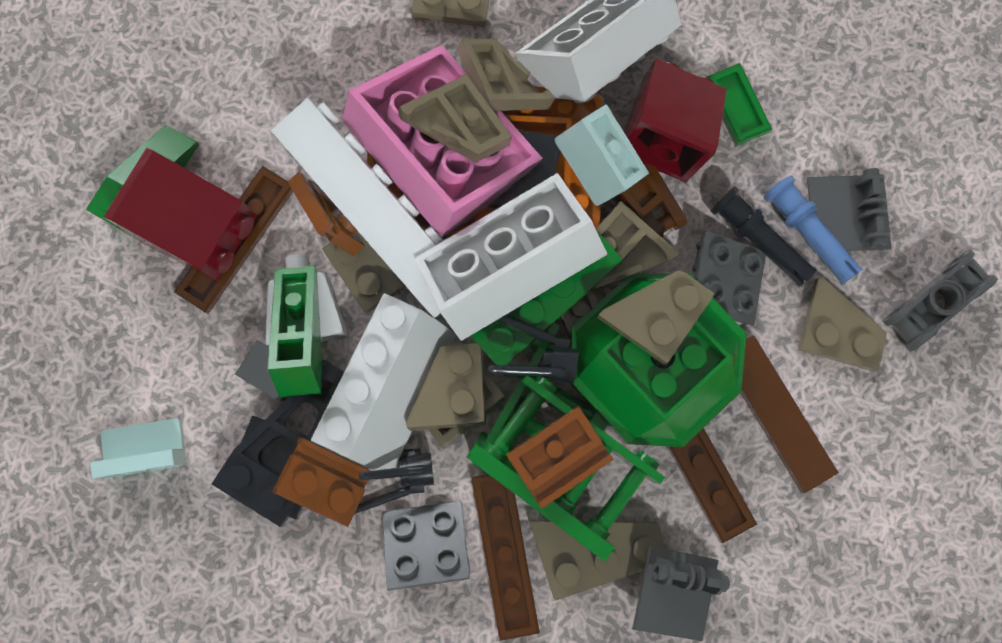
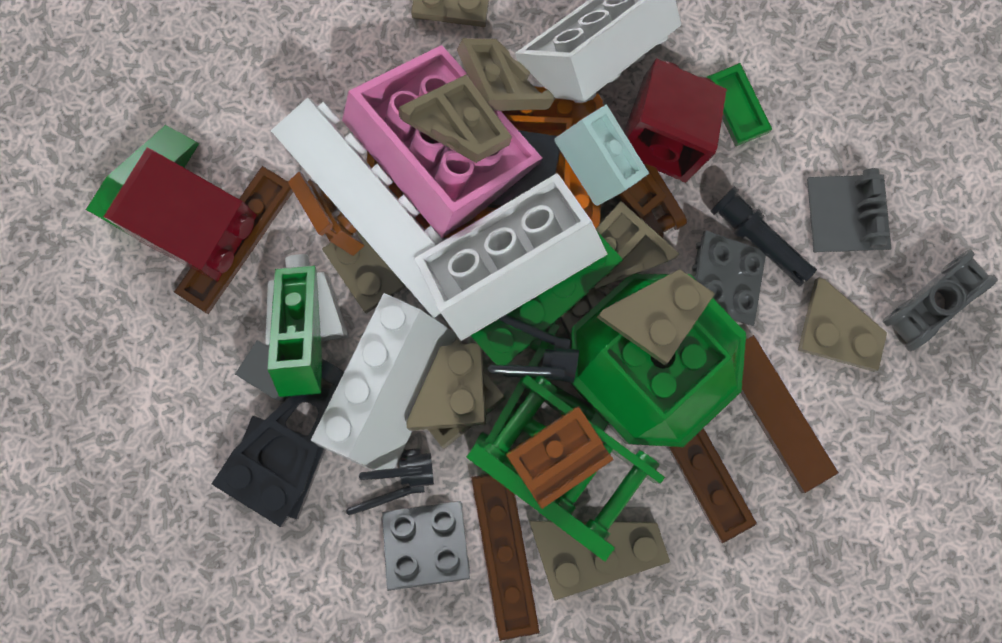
light aqua panel [90,418,186,479] -> none
dark orange plate [272,438,369,527] -> none
dark grey hinge [632,546,730,641] -> none
medium blue pin [763,175,863,285] -> none

